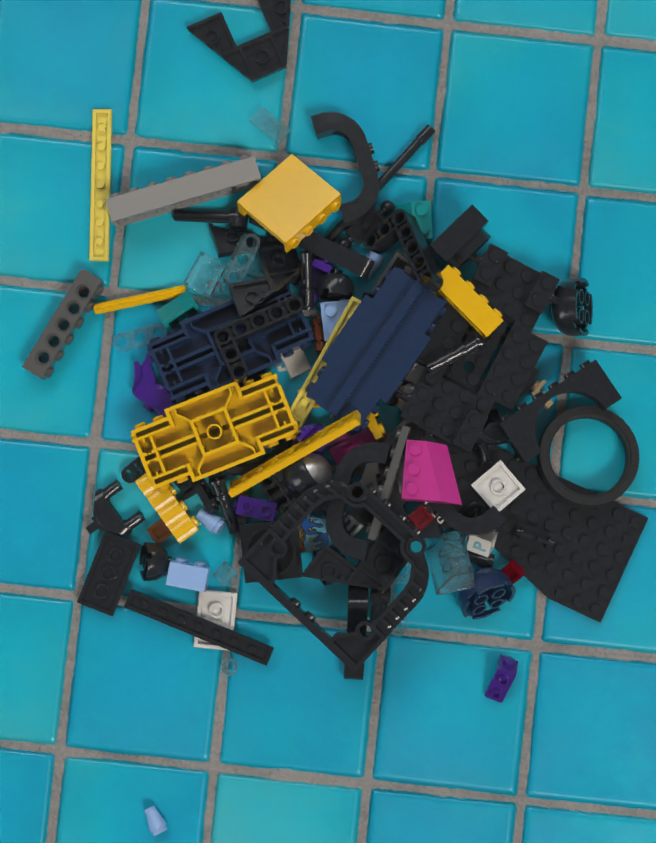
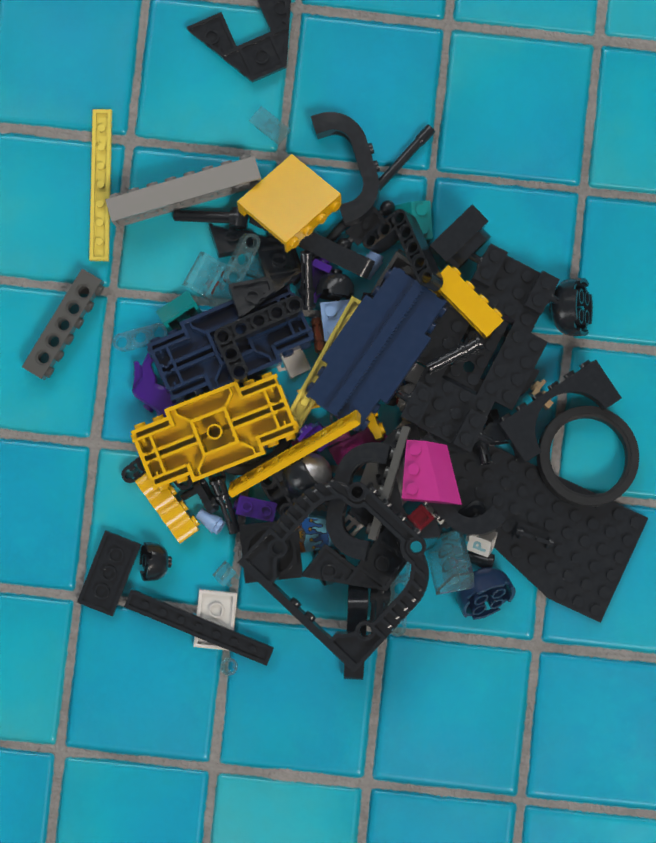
black connector [86,479,146,536] -> none
yellow axle [93,285,187,314] -> none
light blue cone [144,805,168,836] -> none
reddish brown plate [146,519,173,544] -> none
light blue brick [166,557,211,592] -> none
white plate [471,460,525,512] -> none
dark purple bracket [484,654,518,703] -> none
dark red plate [500,559,526,584] -> none

